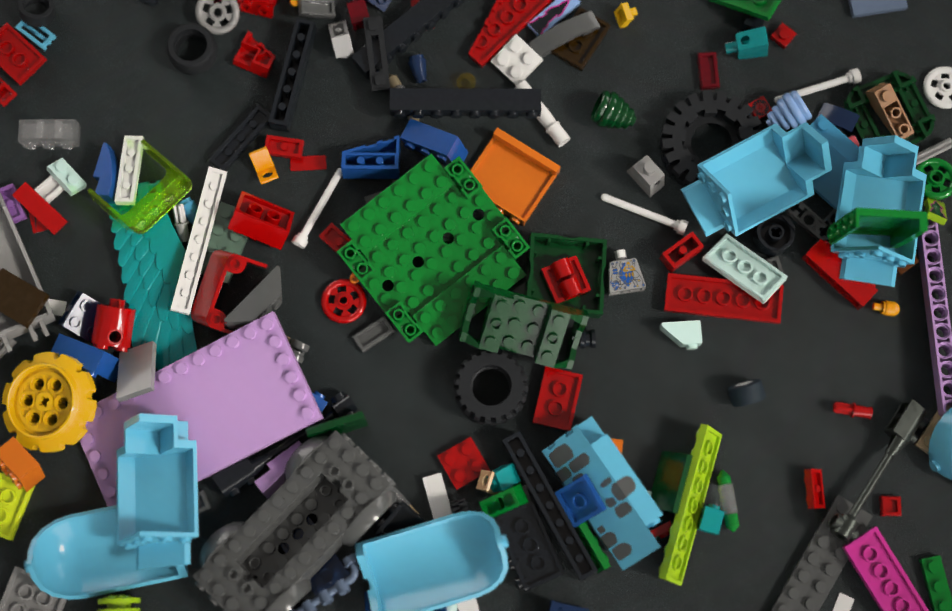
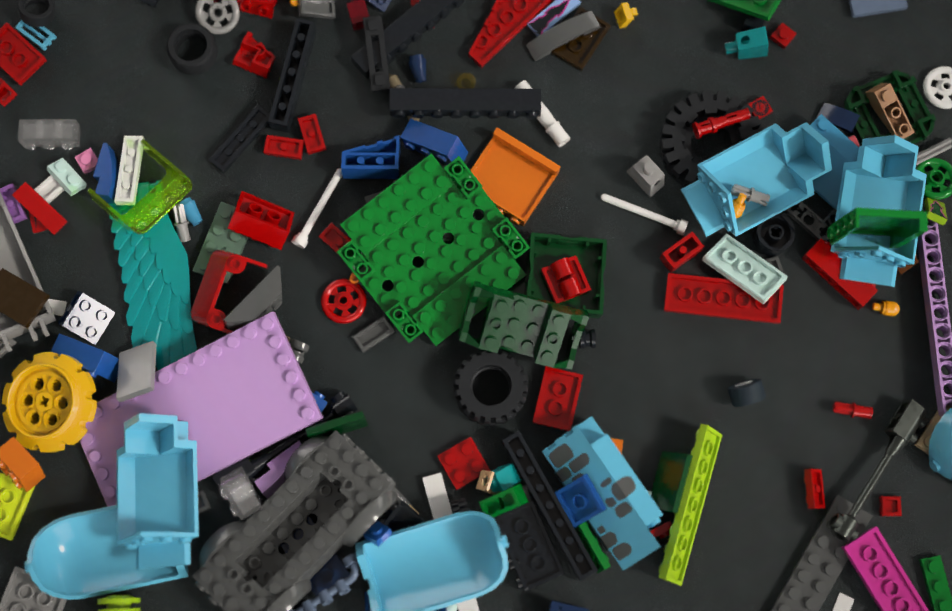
red cylinder [91,298,136,352] -> none
white plate [170,167,227,316] -> none
light orange bracket [249,146,279,184] -> none
red sticker [290,155,326,171] -> none
light grey slope [328,20,354,59] -> none
white plate [491,34,543,86] -> none
dark green piece [591,90,637,129] -> none
torso [608,249,646,296] -> none
light aqua slope [659,320,703,350] -> none
dark red tile [697,52,720,90] -> none
teal brick [697,504,725,536] -> none
piece [717,470,740,532] -> none
light blue piece [766,90,812,130] -> none
white piece [774,68,862,103] -> none
none -> bright pink plate [75,148,98,175]
none -> clear brick [219,466,262,520]
none -> red plate [298,113,326,155]
none -> blue plate [363,521,393,547]
none -> red pin [692,108,751,139]
none -> light grey axle [731,184,770,206]
none -> light orange cylinder [733,193,747,219]

